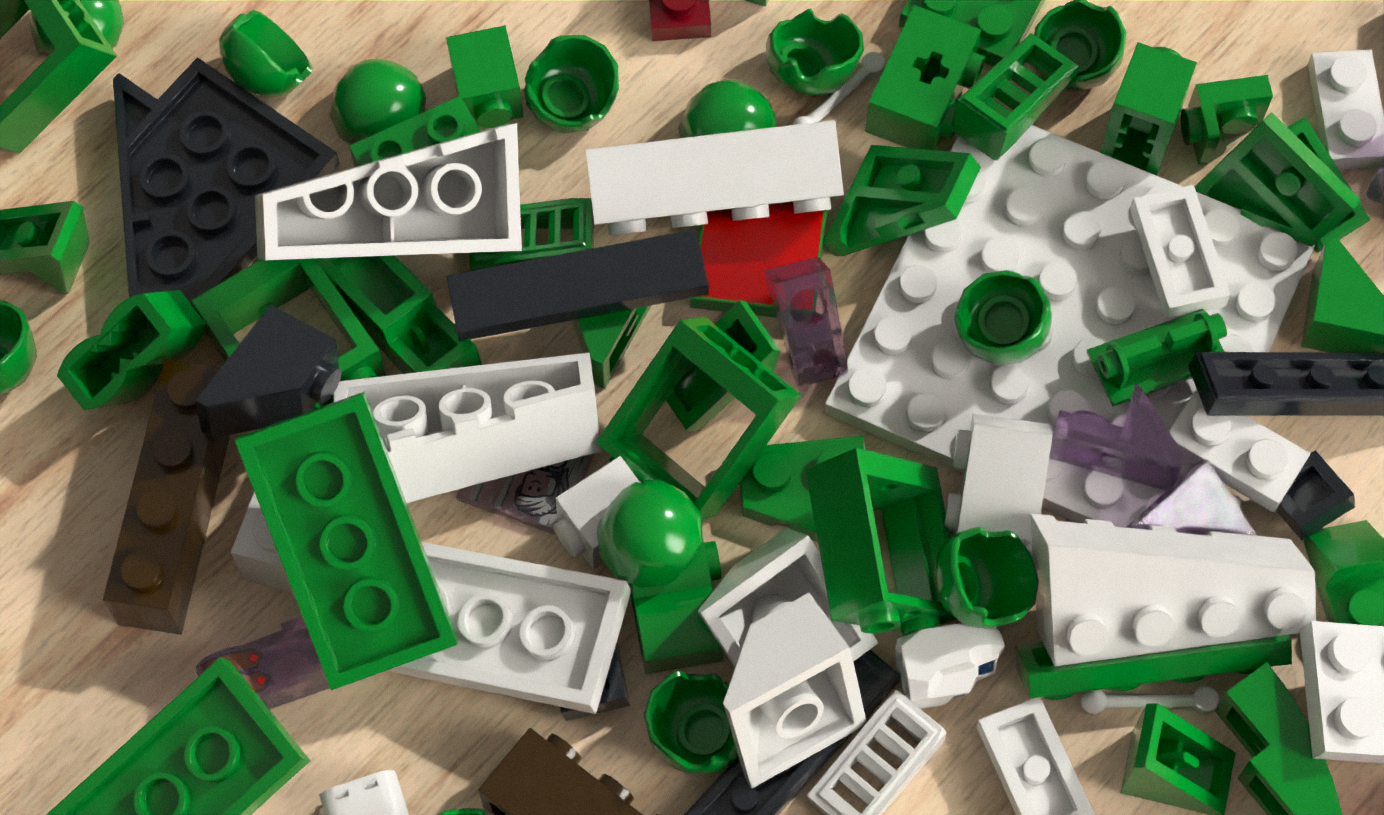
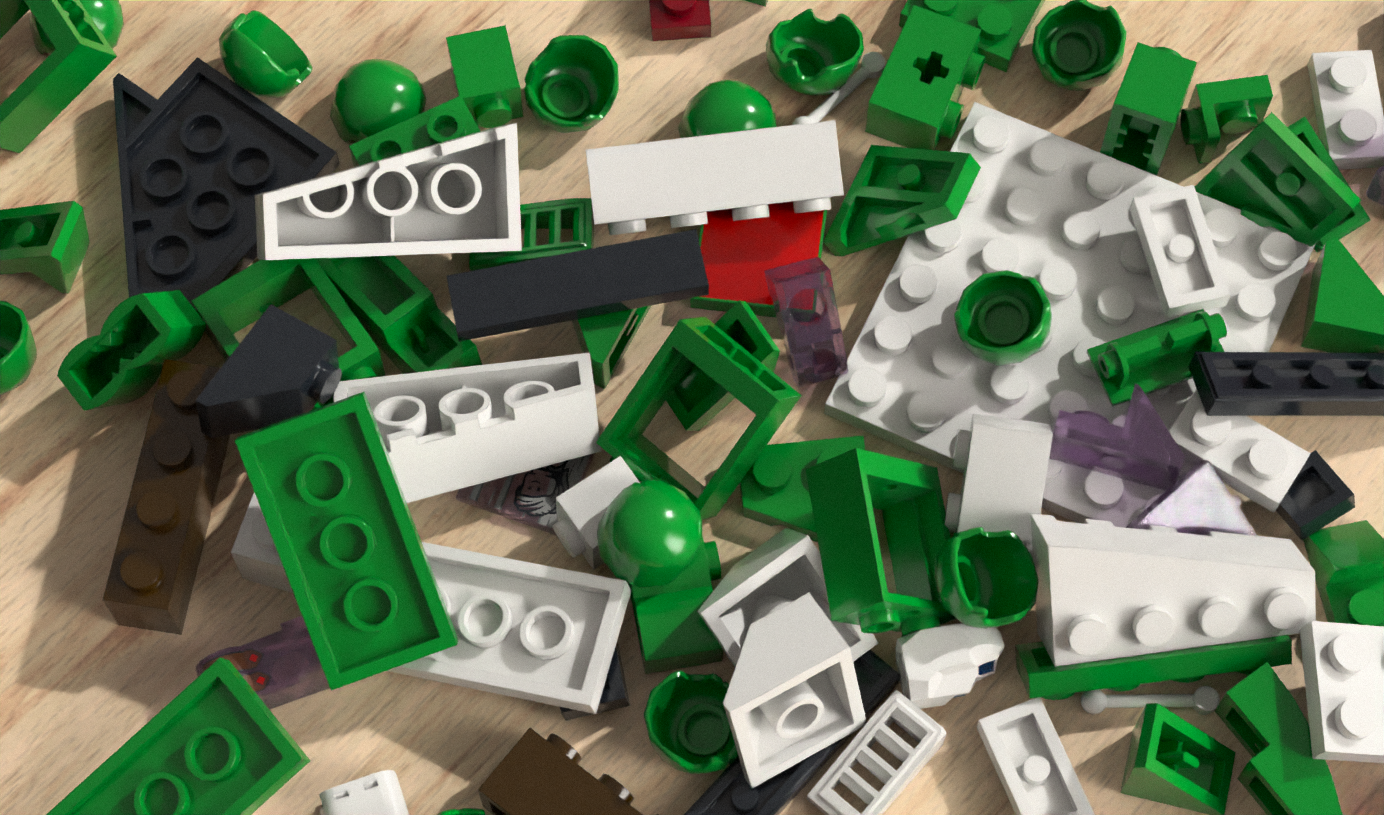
green slope [951,33,1079,160] -> none

